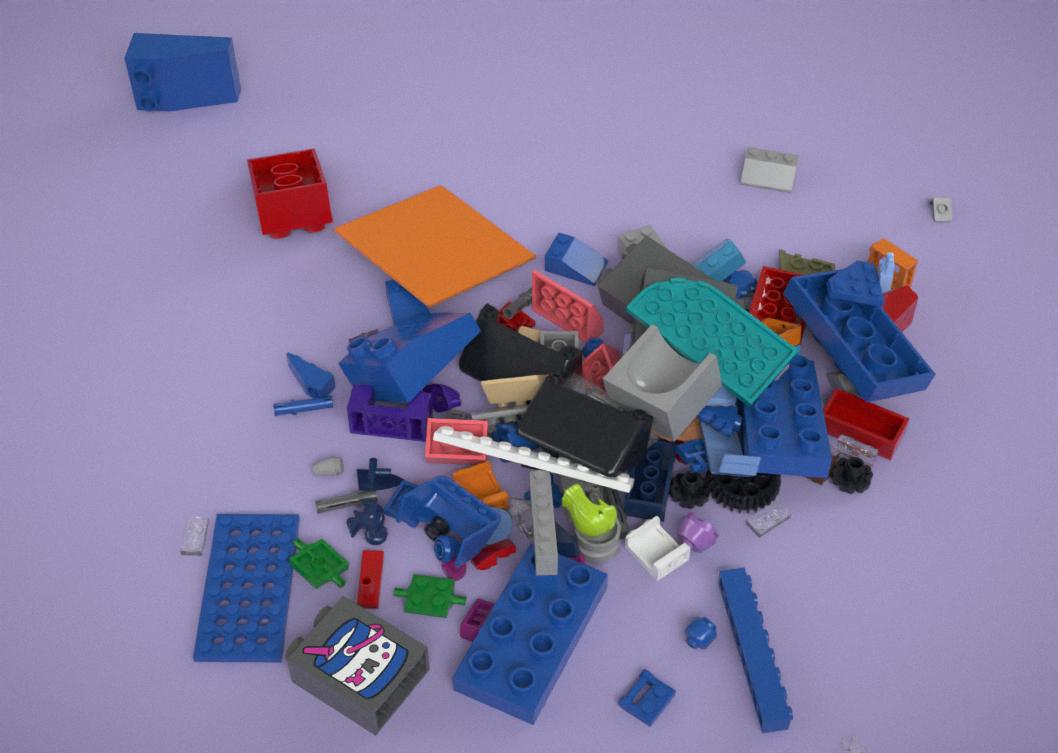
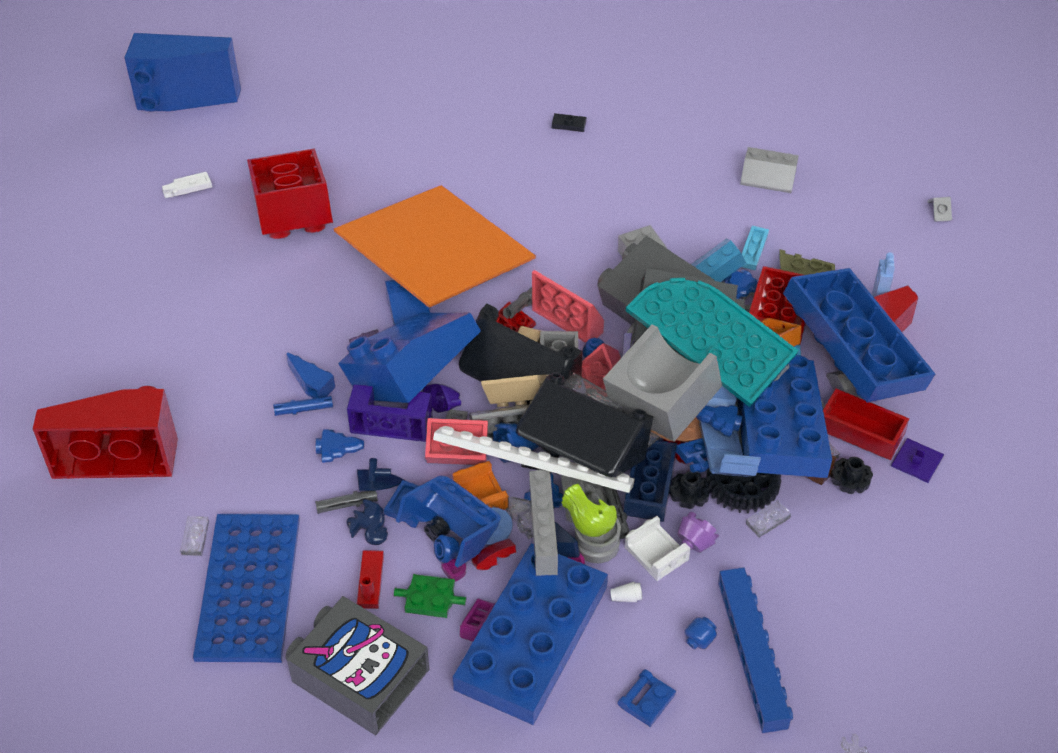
green plate [289,538,349,589] -> none
light grey cone [313,456,344,476] -> none
blue slope [545,232,608,286] -> none
blue plate [826,260,885,307] -> none
clear plate [835,434,878,467] -> none
orange window [867,238,918,290] -> none
none -> red slope [33,386,178,479]
none -> white hinge [162,172,212,198]
none -> blue rock [315,429,364,463]
none -> black plate [551,113,587,132]
none -> white cone [611,582,642,603]
none -> medium azure plate [742,226,769,270]
none -> dark purple piece [891,438,944,483]

